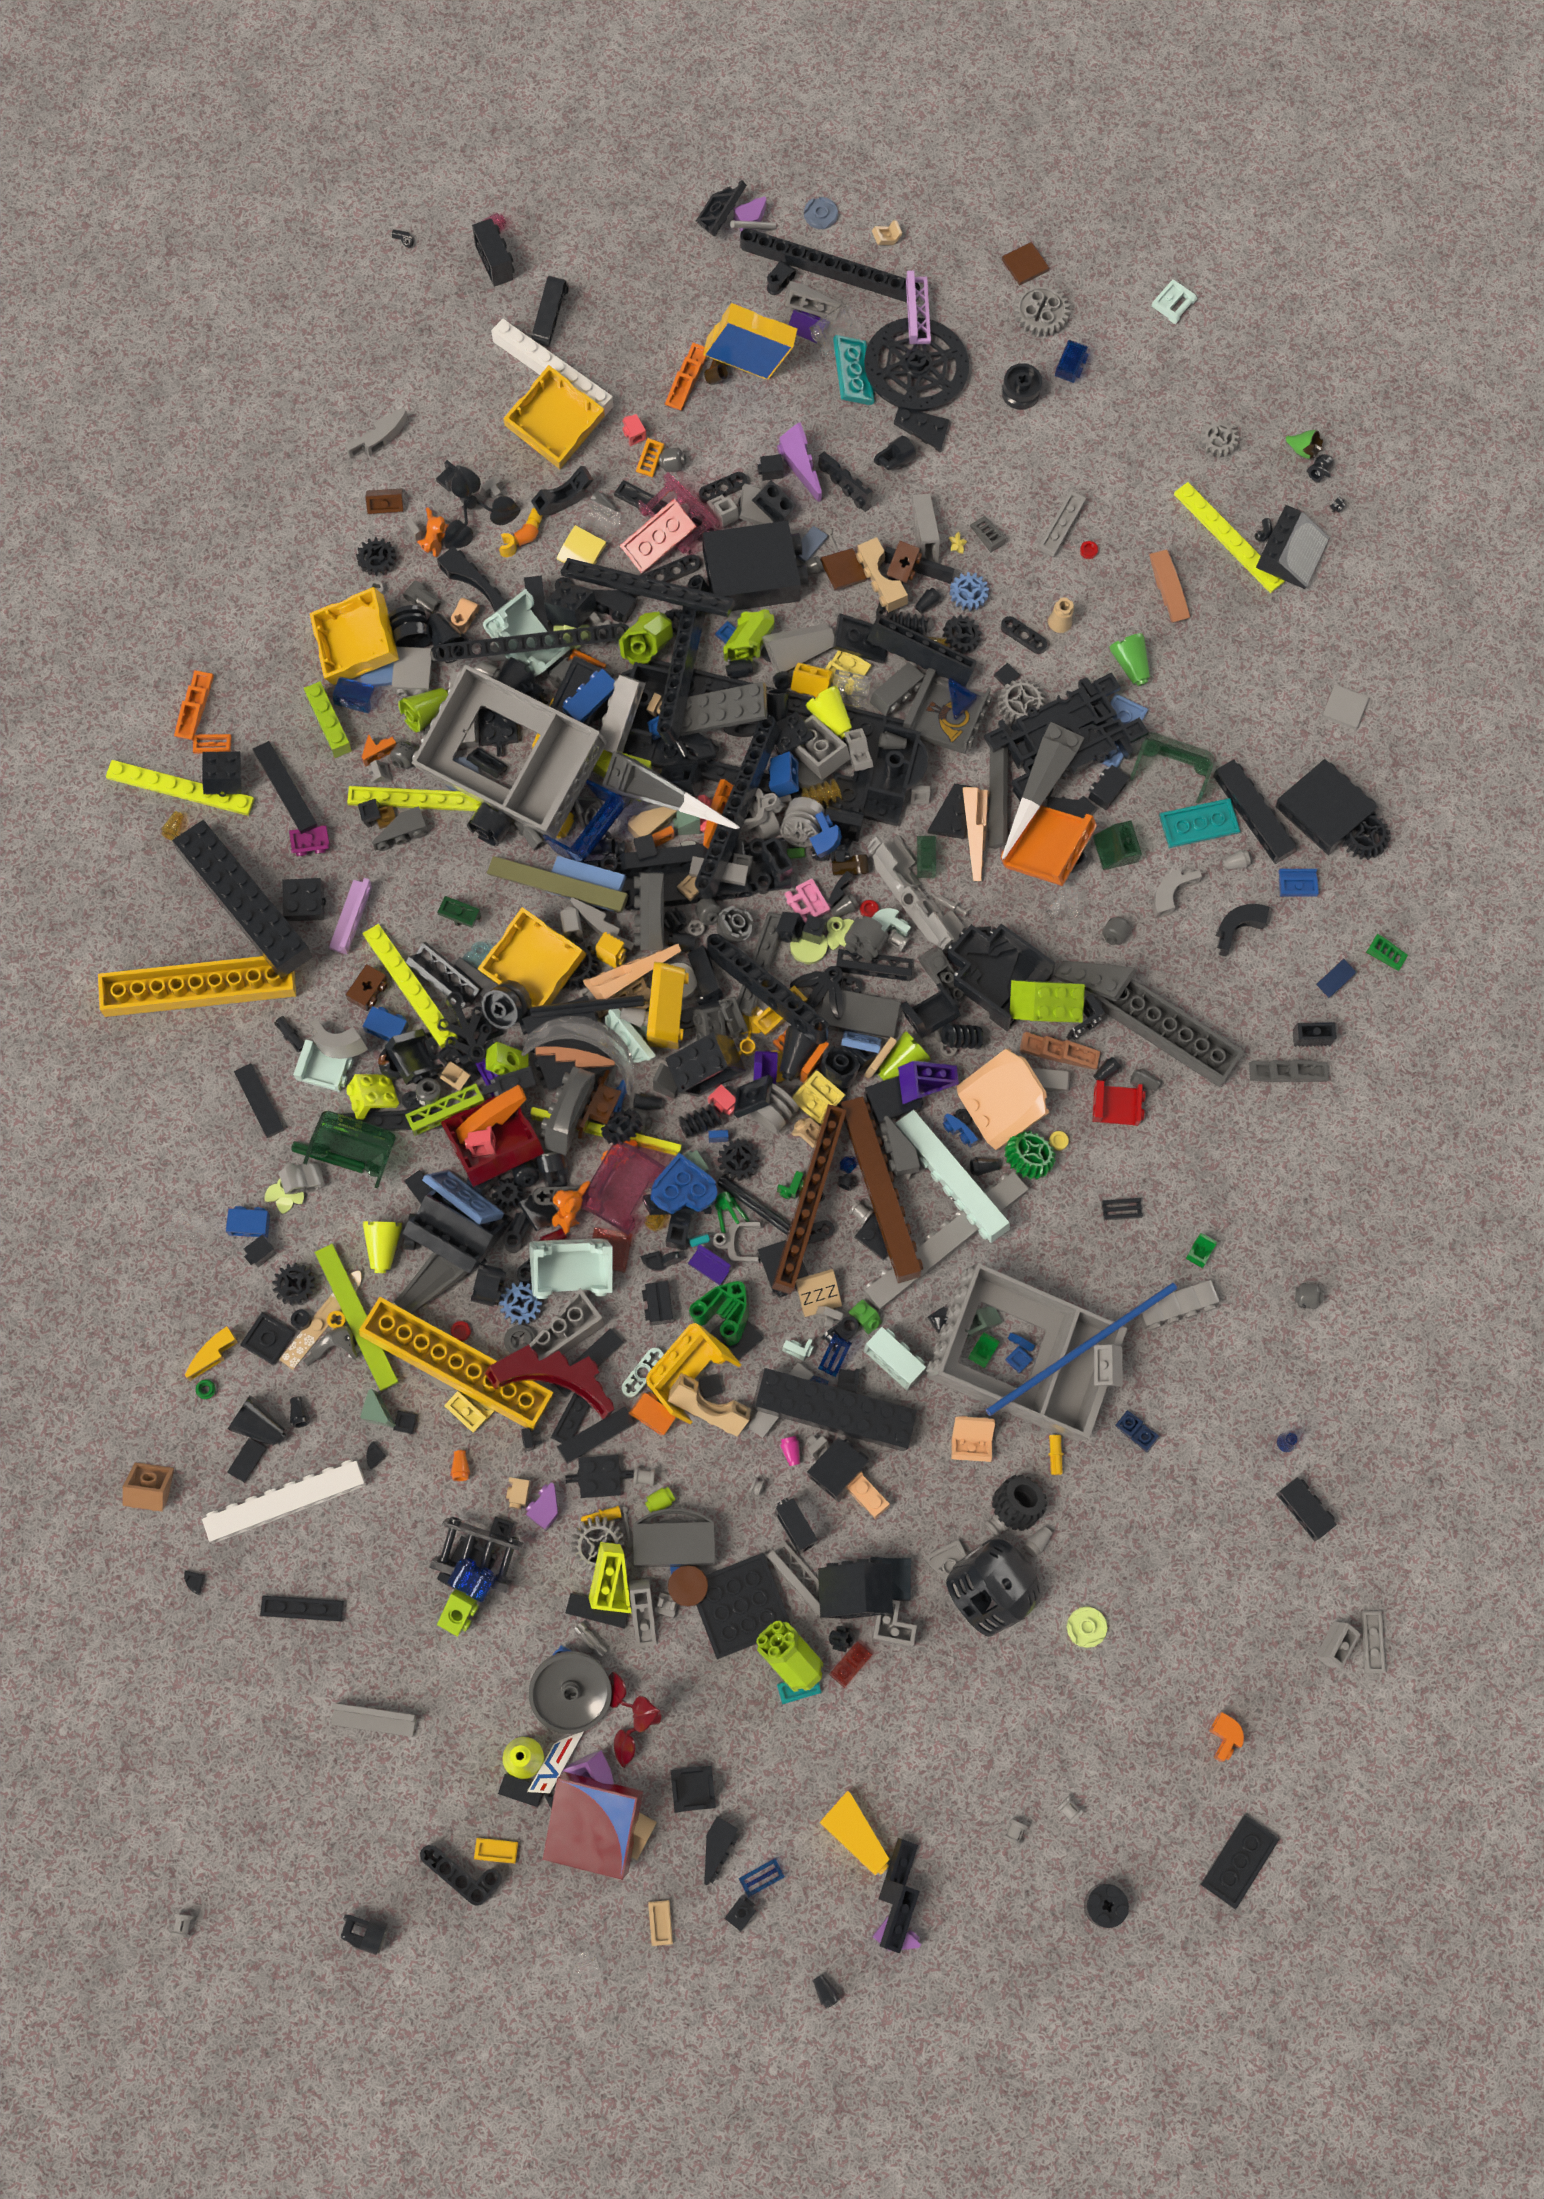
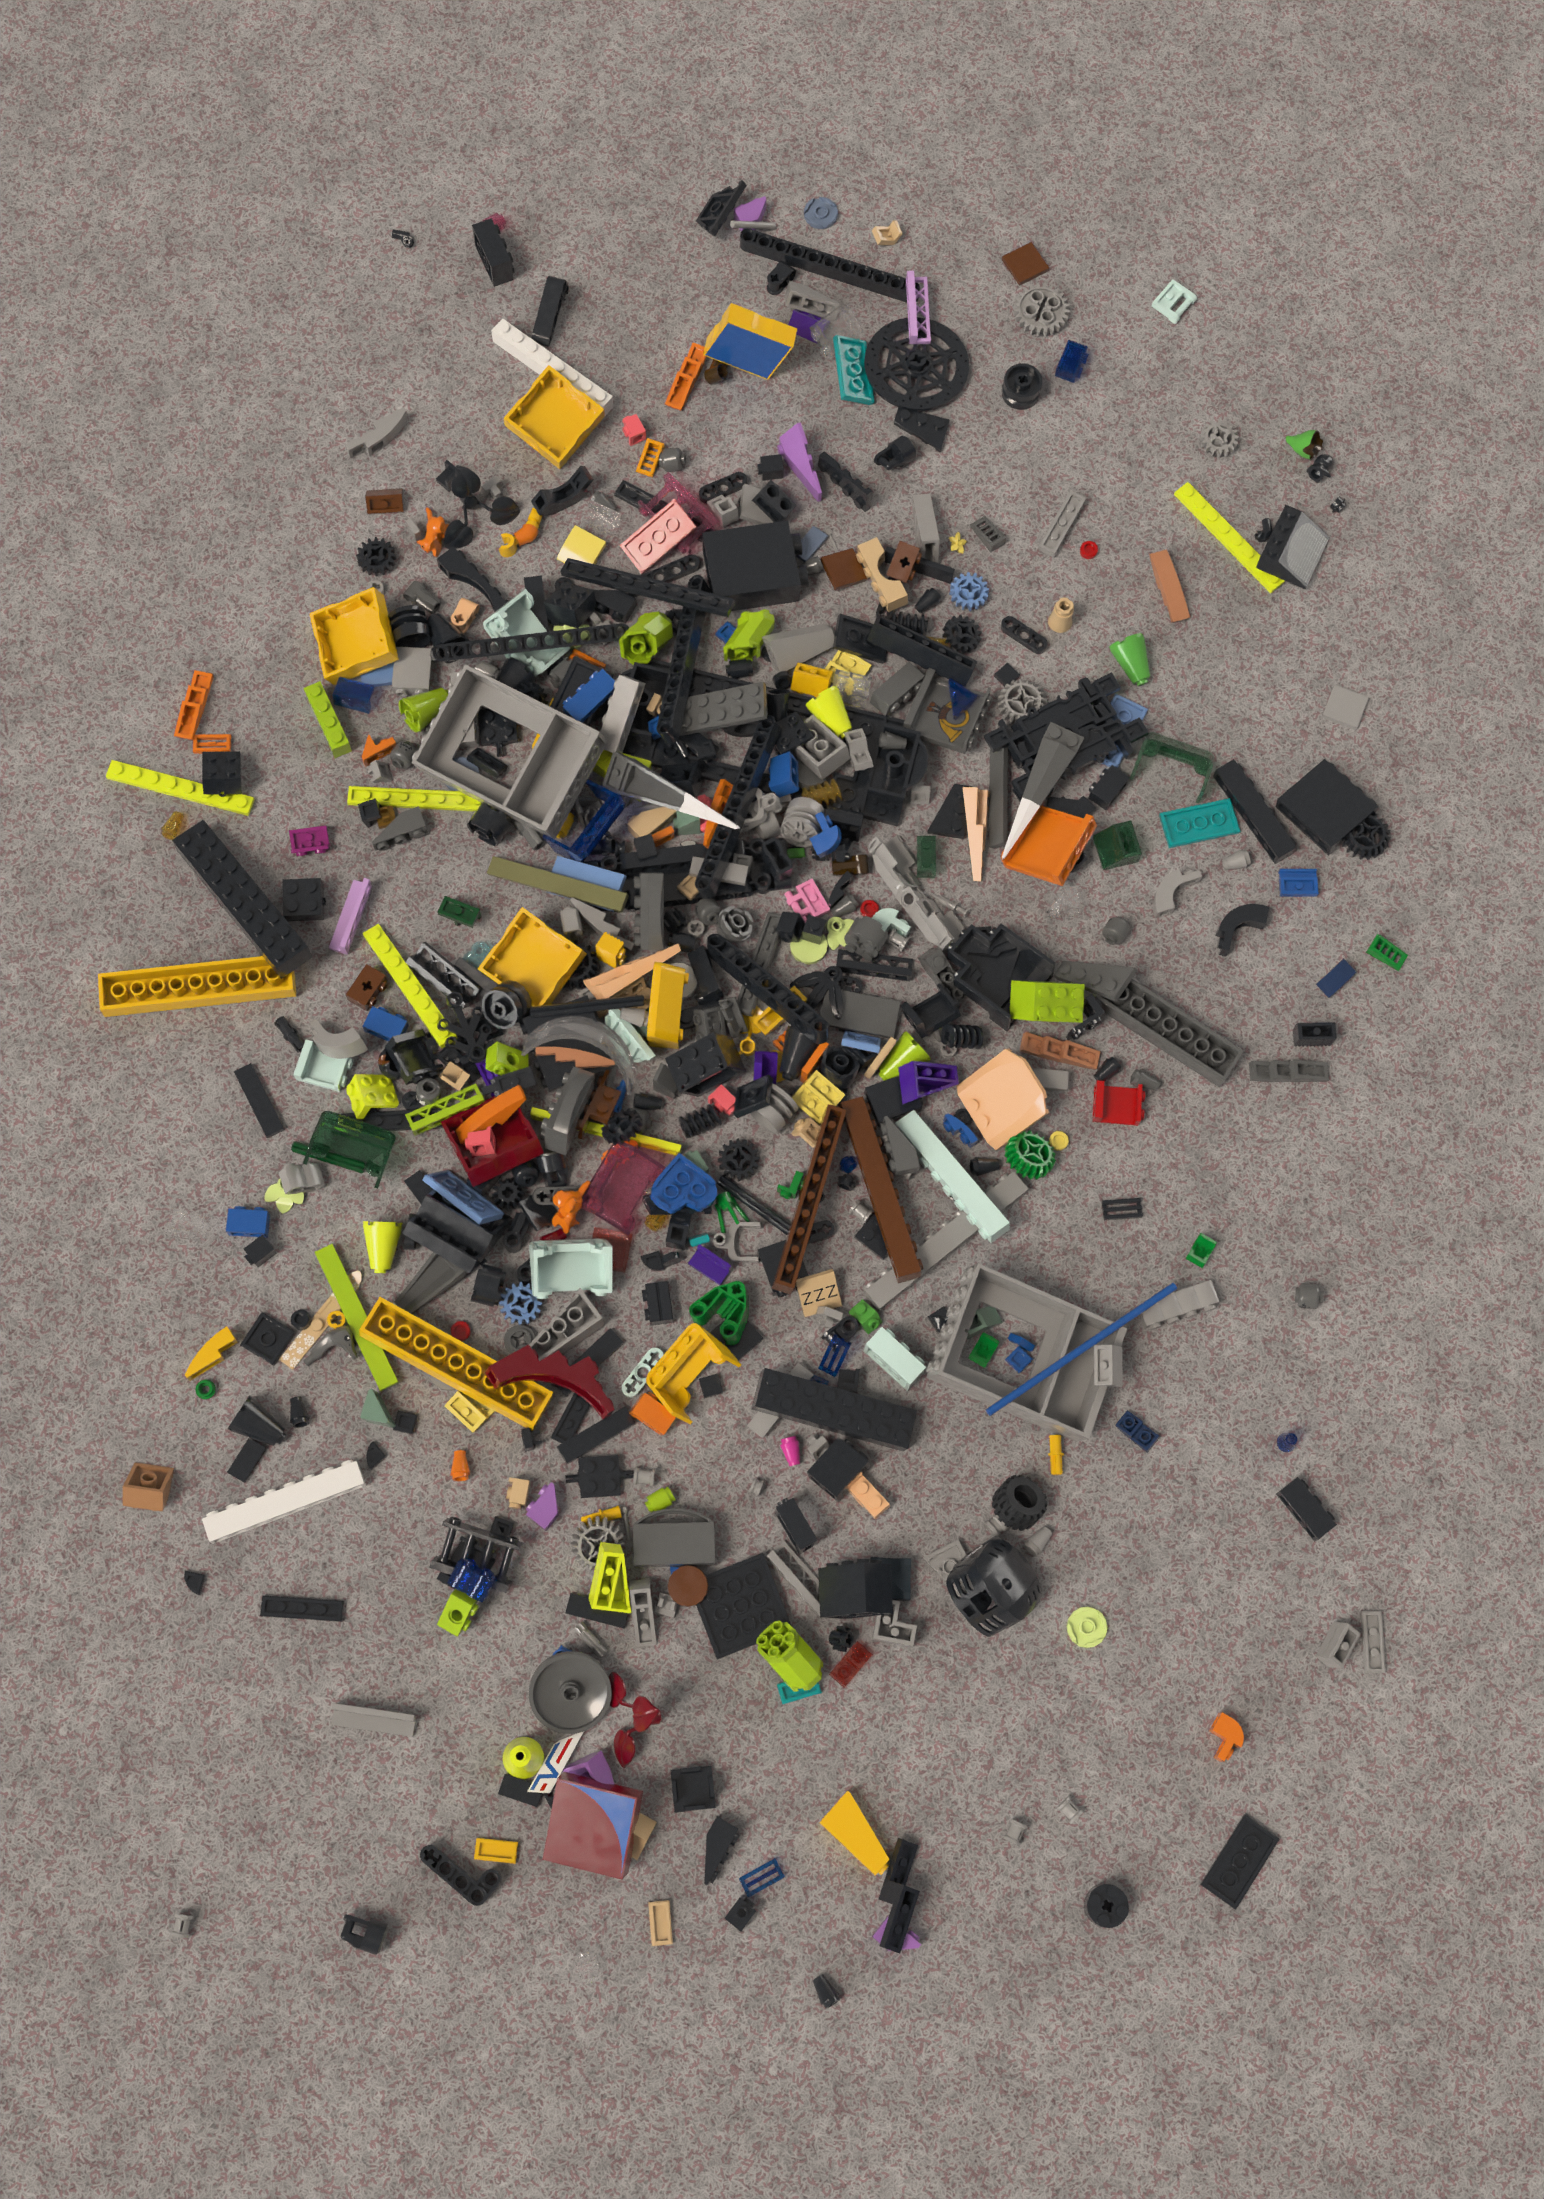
black tile [252,741,318,834] -> none
black gear [272,1263,316,1306] -> none
tan arch [668,1373,751,1437] -> none
blue tile [709,1130,728,1143] -> none
light aqua bracket [782,1338,814,1361] -> none
light nougat bracket [951,1416,995,1462] -> none

